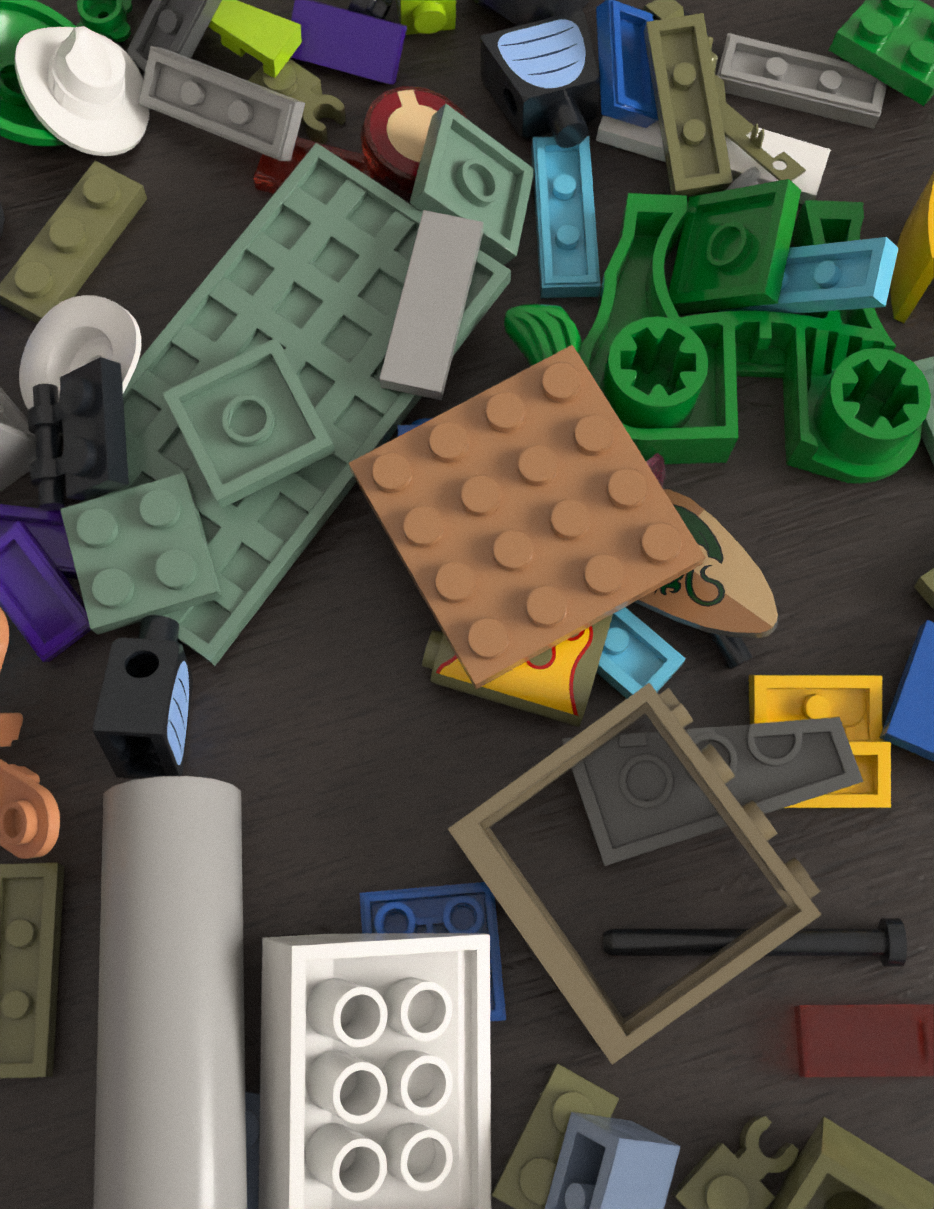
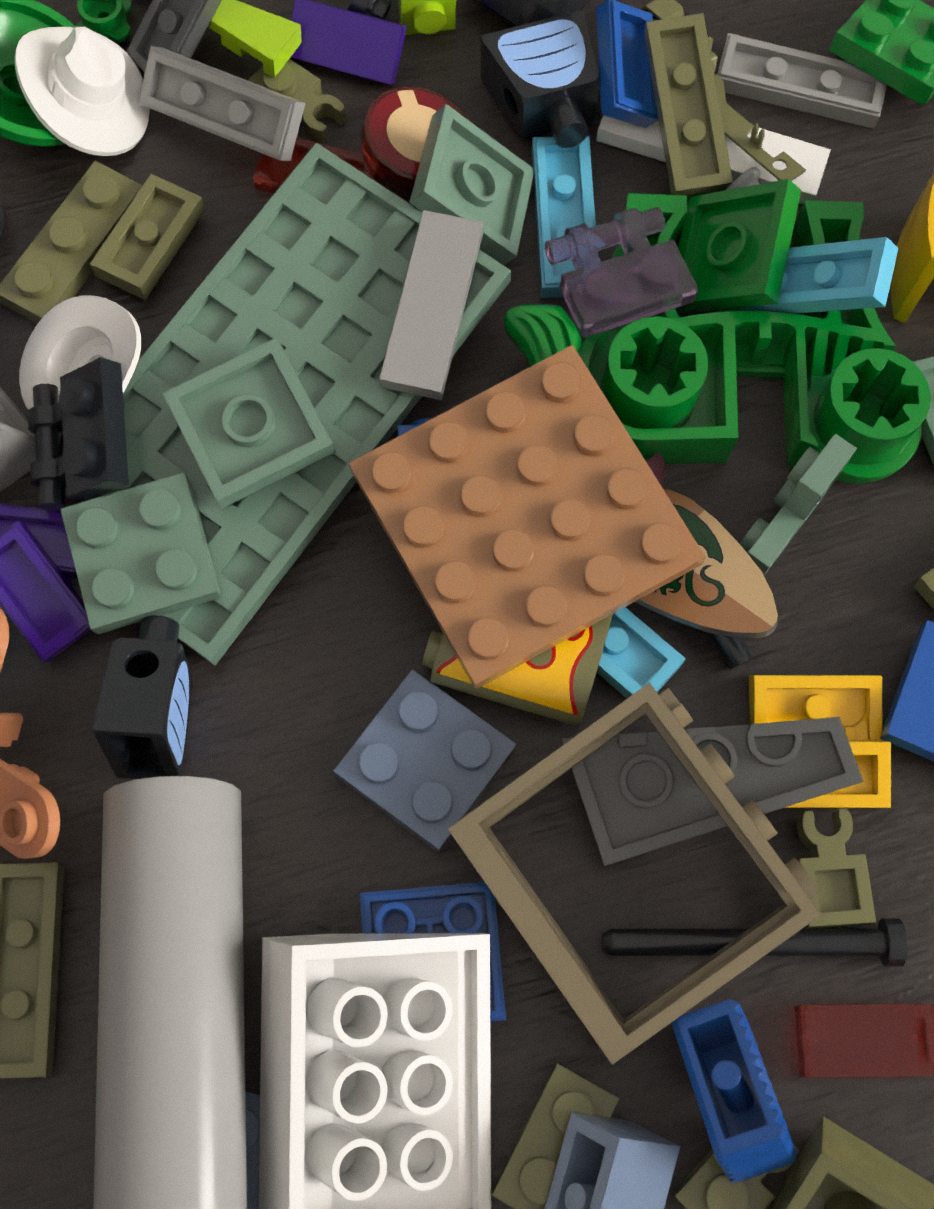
none -> olive plate [90,174,205,301]
none -> sand blue plate [333,669,517,853]
none -> clear purple plate [544,207,699,338]
none -> blue brick [671,999,798,1182]
none -> sand green plate [740,434,857,575]
none -> olive plate [796,808,876,929]

